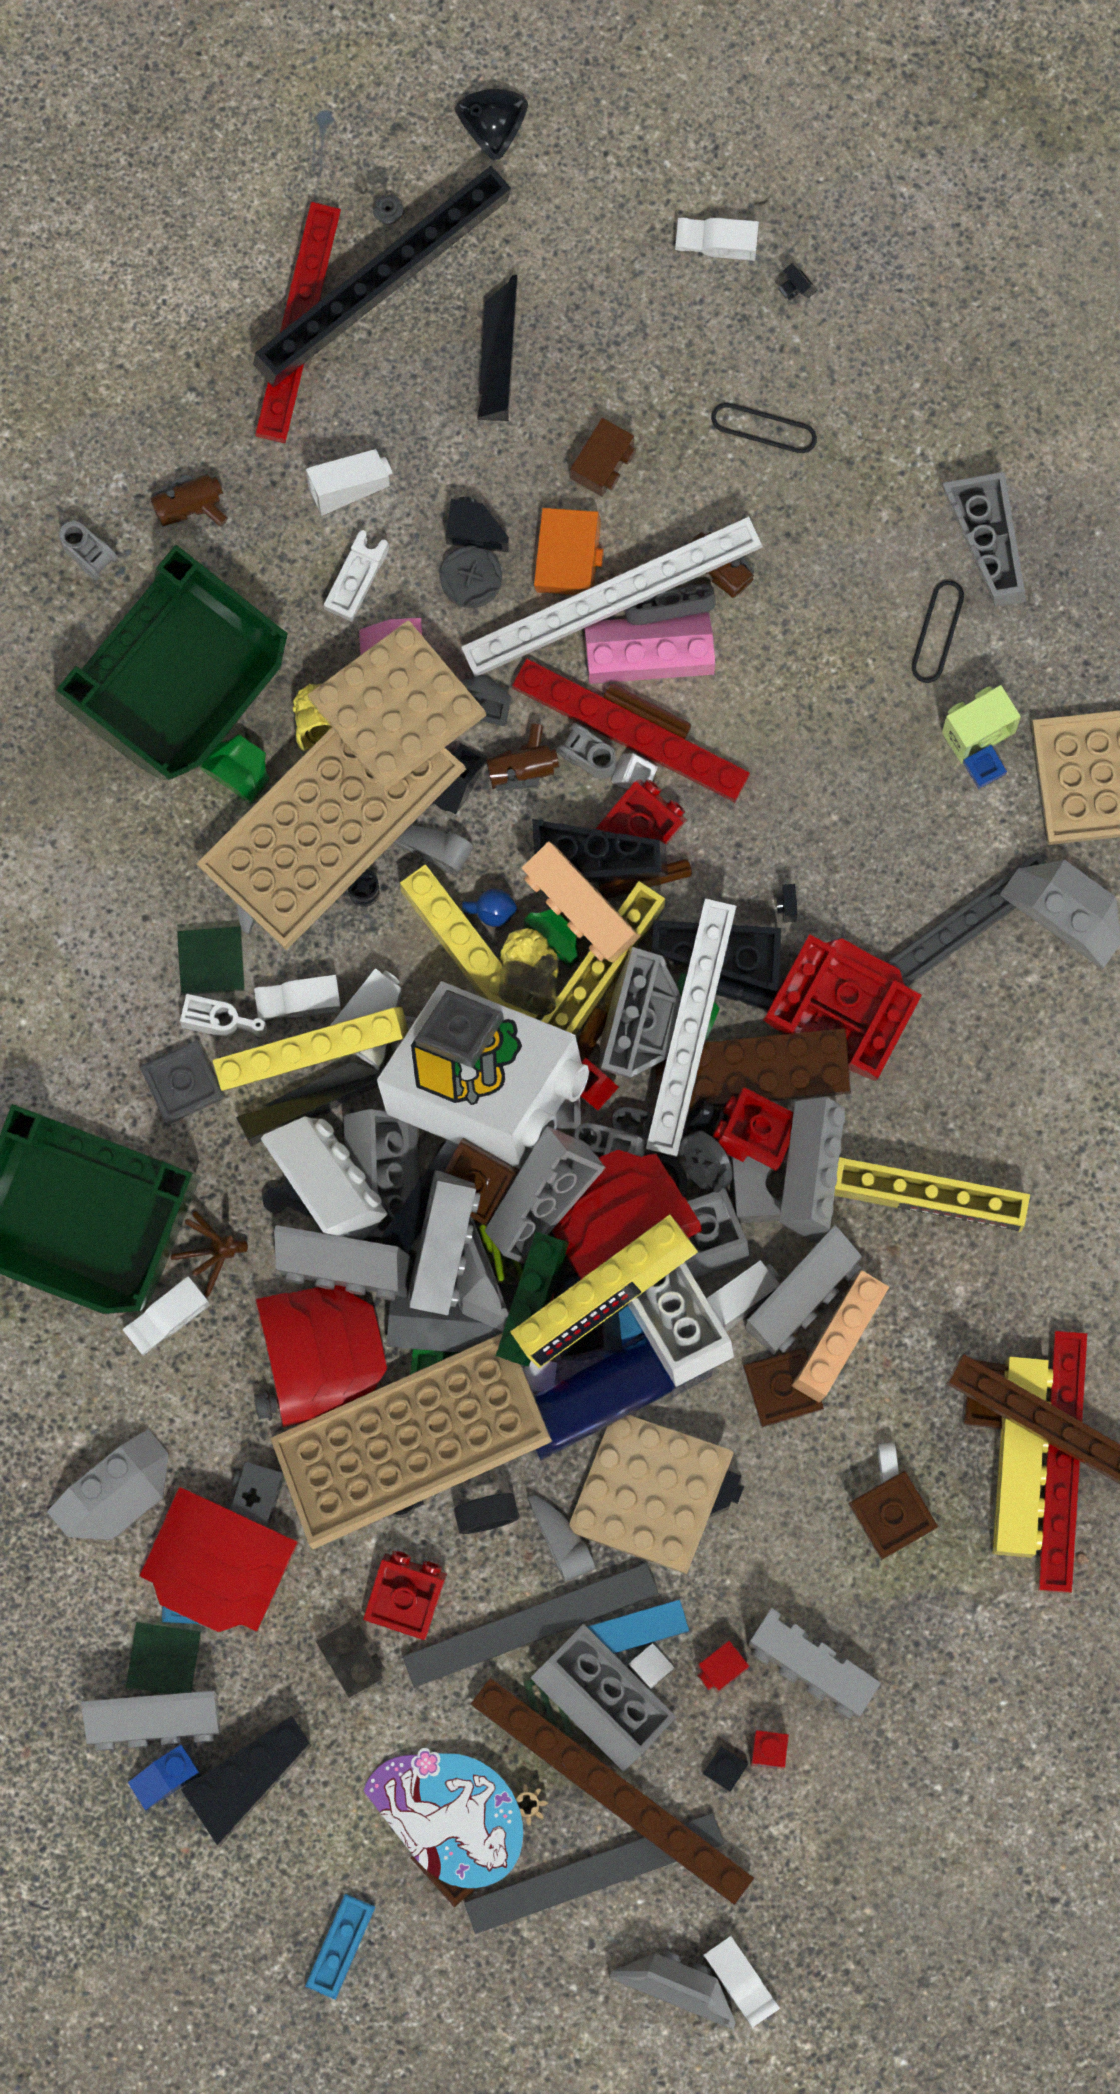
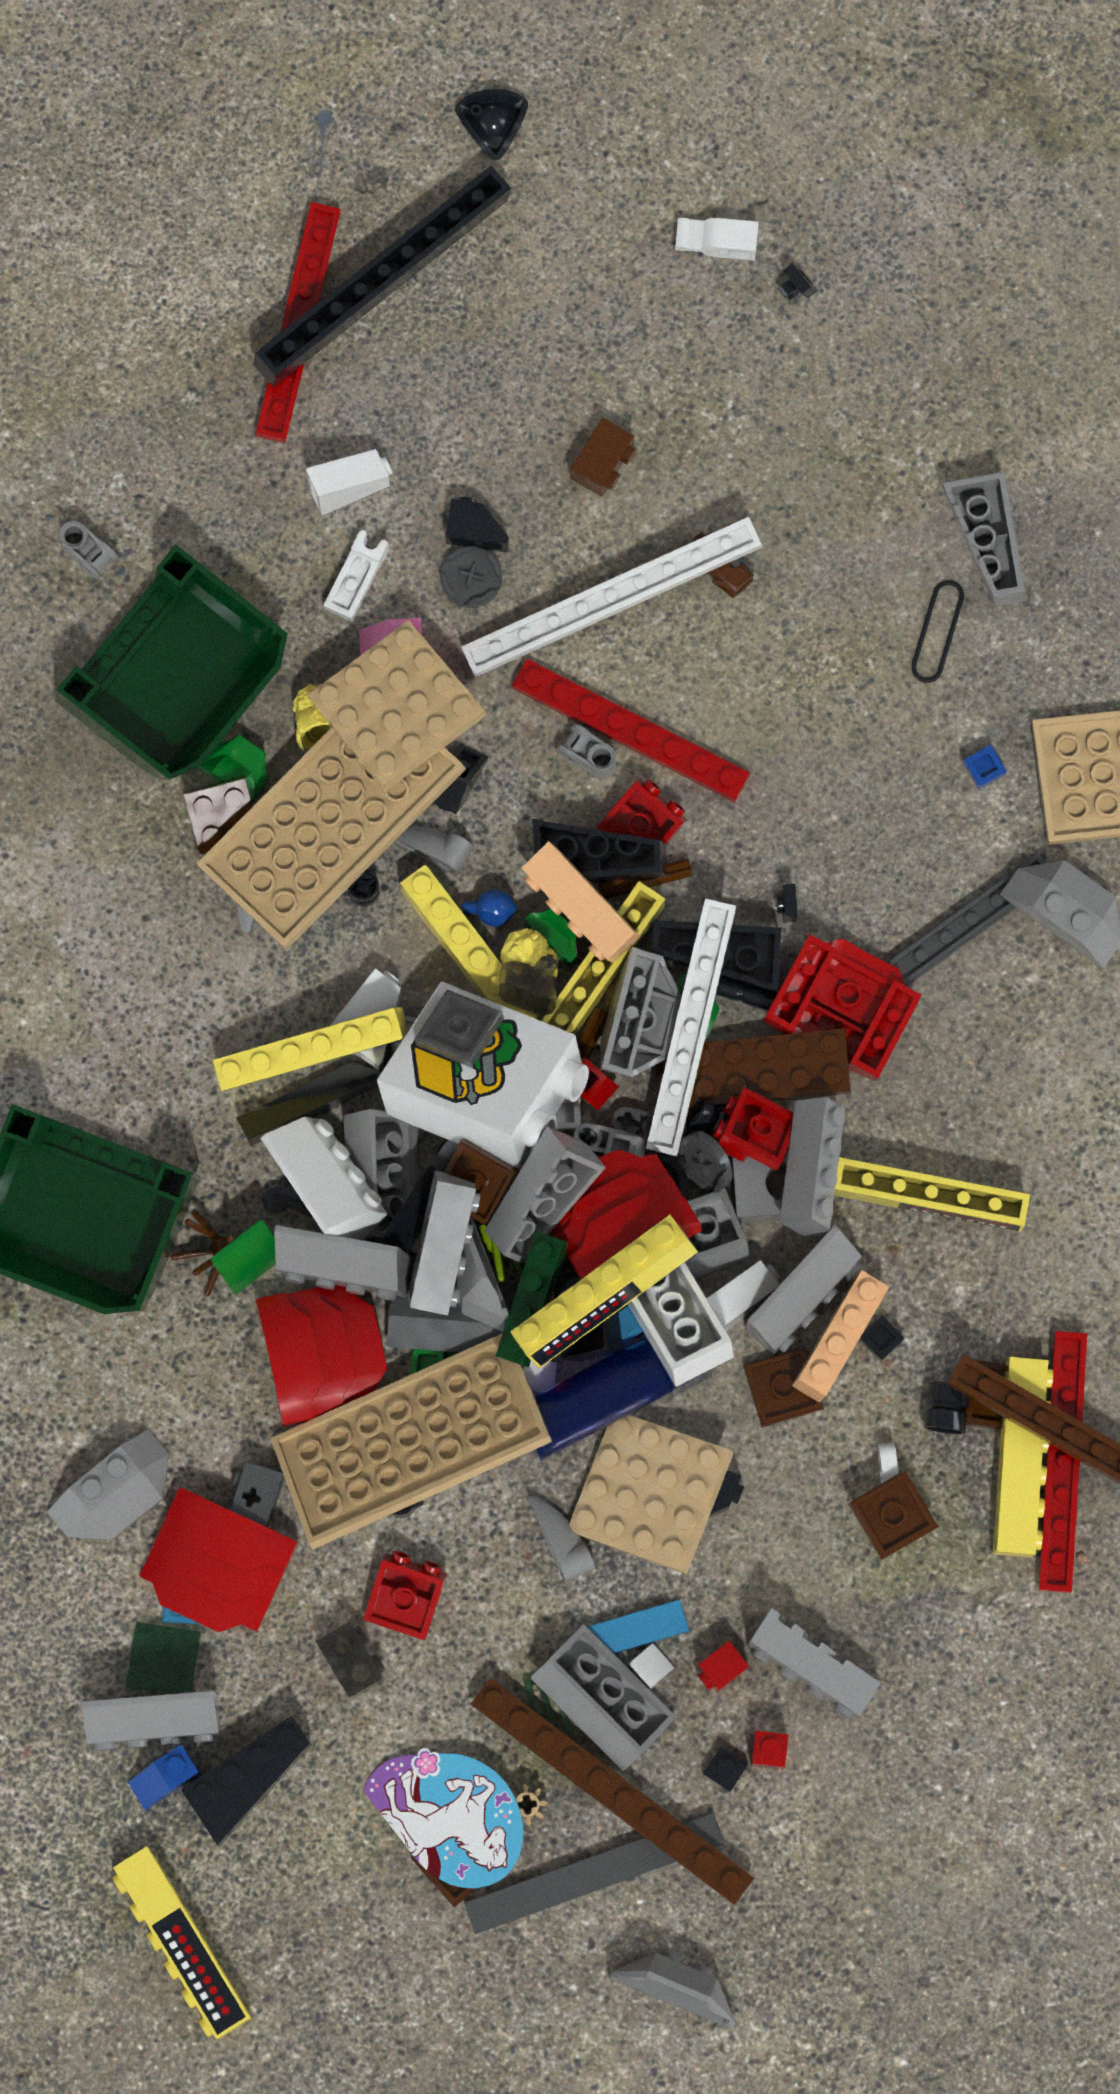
white piece [123,1276,210,1355] -> none
flat silver tile [140,1040,225,1125] -> none
reddish brown piece [150,473,228,527] -> none
clear green tile [177,926,245,995] -> none
white piece [180,994,267,1037] -> none
white piece [254,975,341,1021] -> none
dark grey plate [254,1389,277,1421] -> none
dark azure tile [305,1894,376,2000] -> none
dark grey plate [373,195,403,224] -> none
dark grey tile [402,1563,659,1688] -> none
black tyre [454,1493,519,1534] -> none
dark grey slope [460,675,512,727] -> none
black wedge [477,275,518,422] -> none
reddish brown piece [486,724,559,791] -> none
orange container [534,508,604,595] -> none
bright pink slope [584,612,715,684] -> none
reddish brown axle [604,684,691,739] -> none
white slope [611,753,658,789] -> none
dark grey beam [625,584,716,625] -> none
white piece [703,1936,780,2028] -> none
black piece [711,403,817,453] -> none
yellowish green brick [942,685,1021,764] -> none
none -> brick [112,1846,252,2040]
none -> plate [183,775,253,854]
none -> green slope [210,1219,276,1296]
none -> black plate [859,1315,905,1362]
none -> black wheel [924,1381,970,1434]

